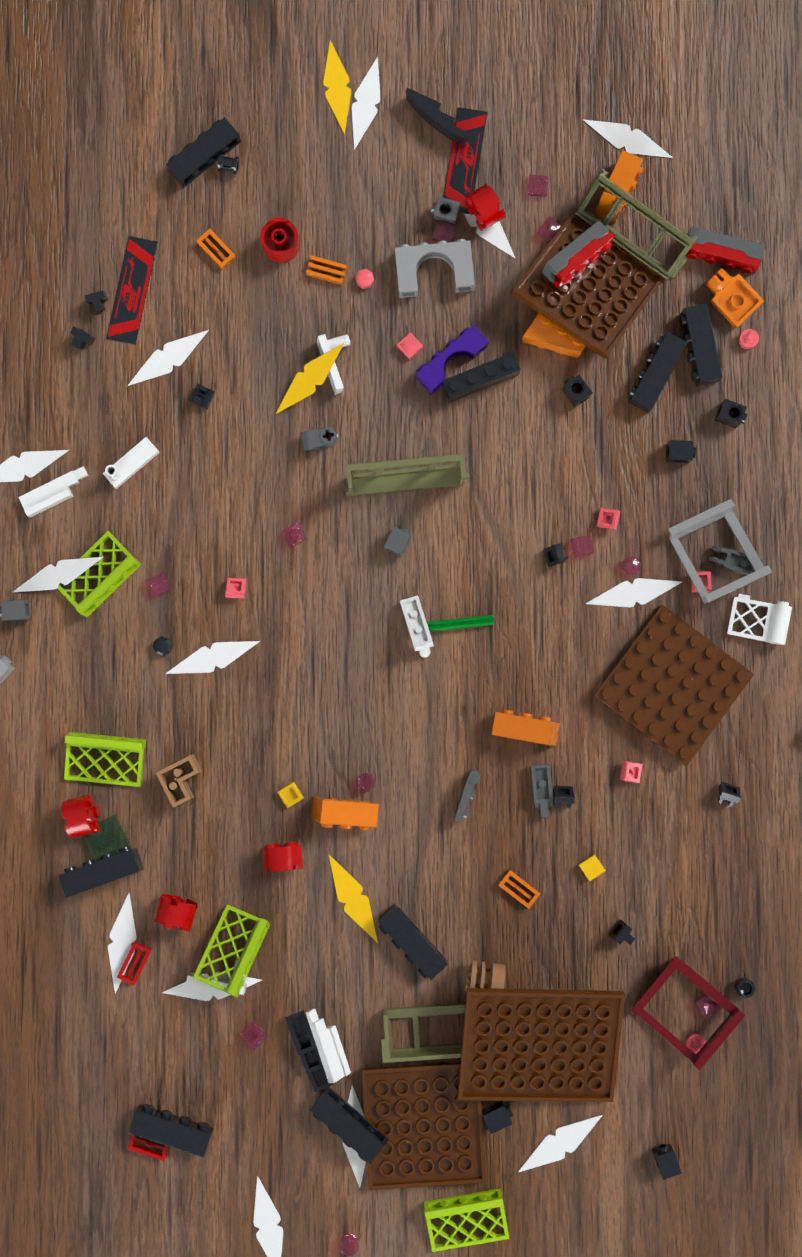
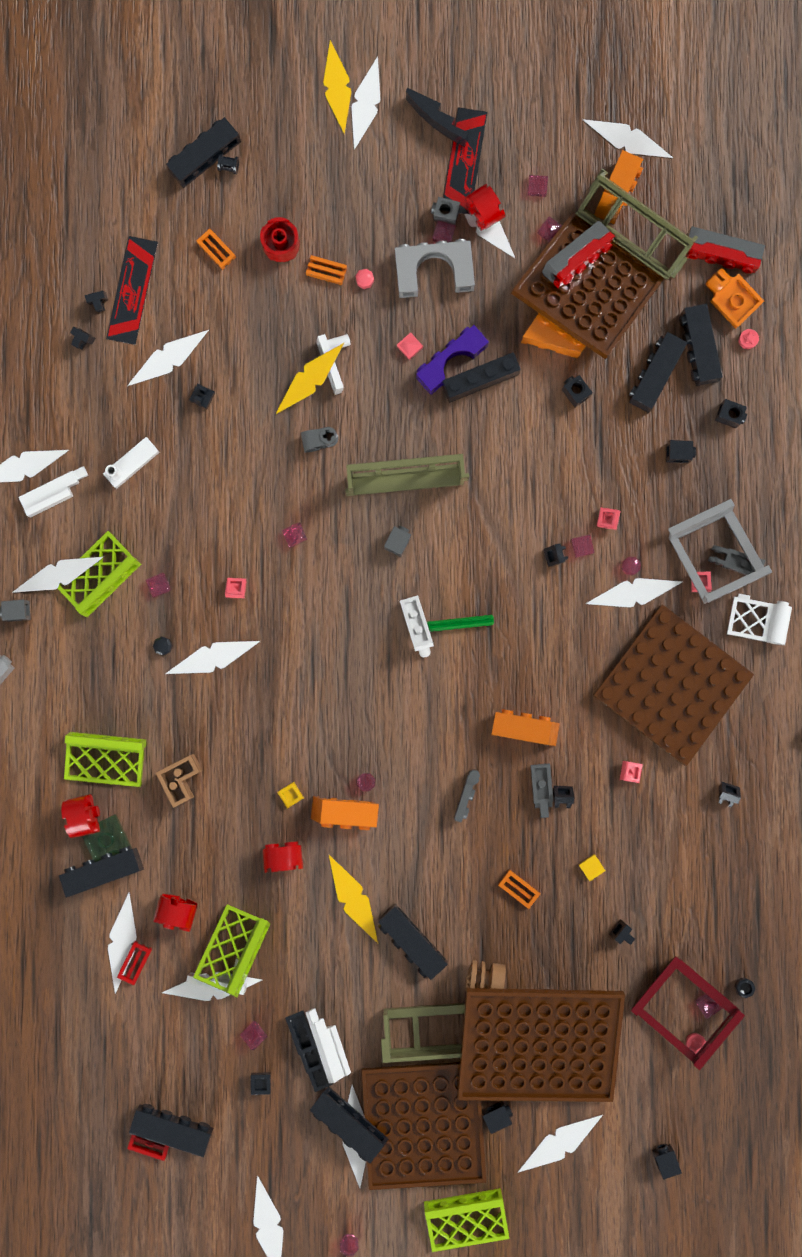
none -> black tile [251,1072,271,1095]

